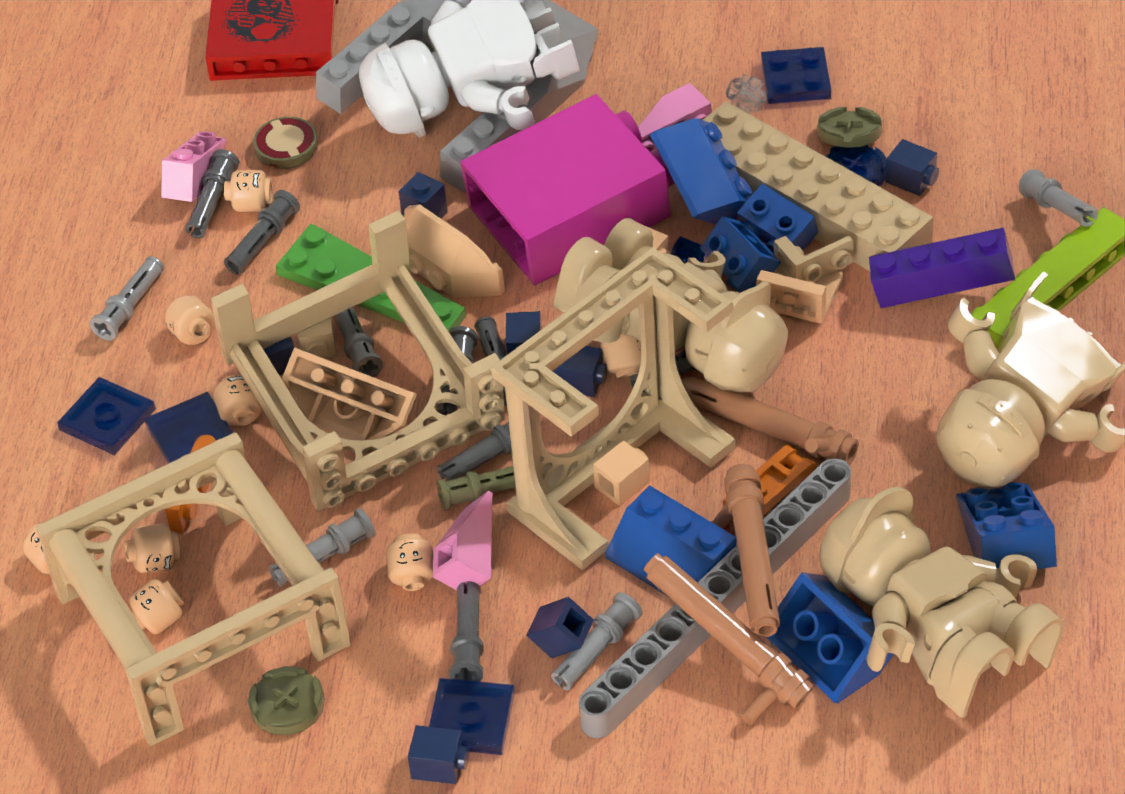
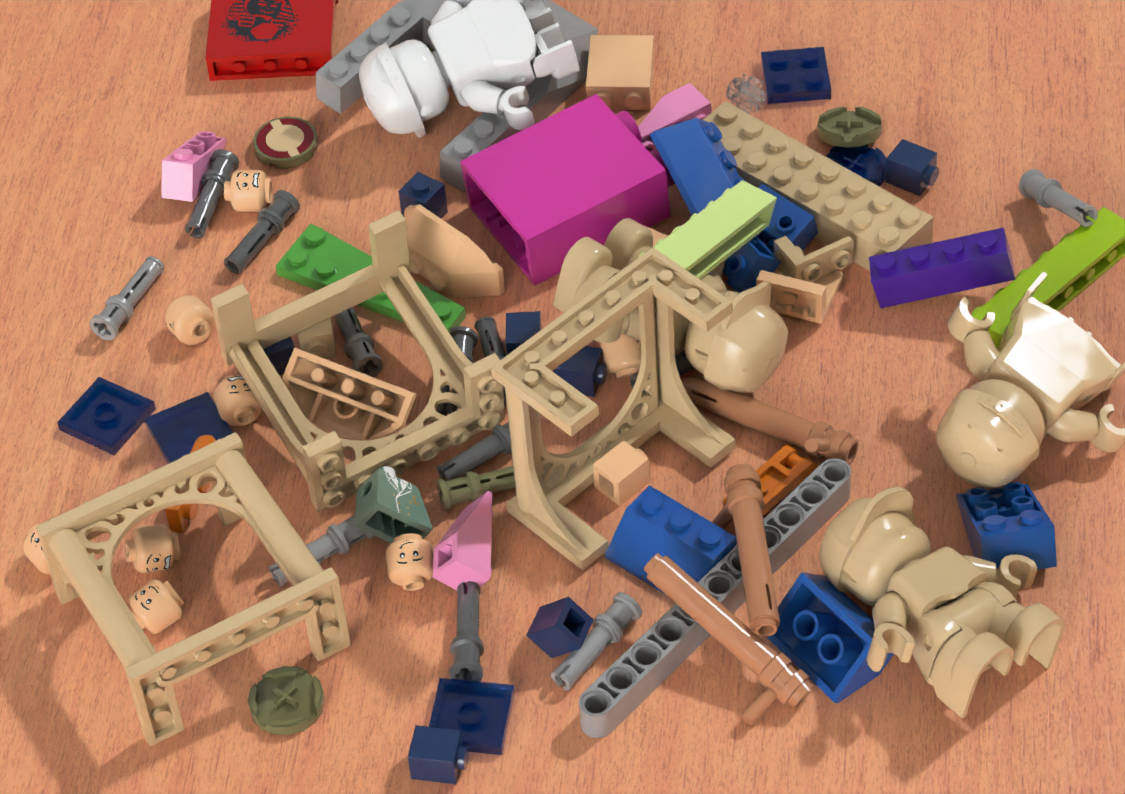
none -> sand green torso [355,466,433,543]
none -> light nougat brick [586,35,655,111]
none -> yellowish green brick [638,180,777,280]

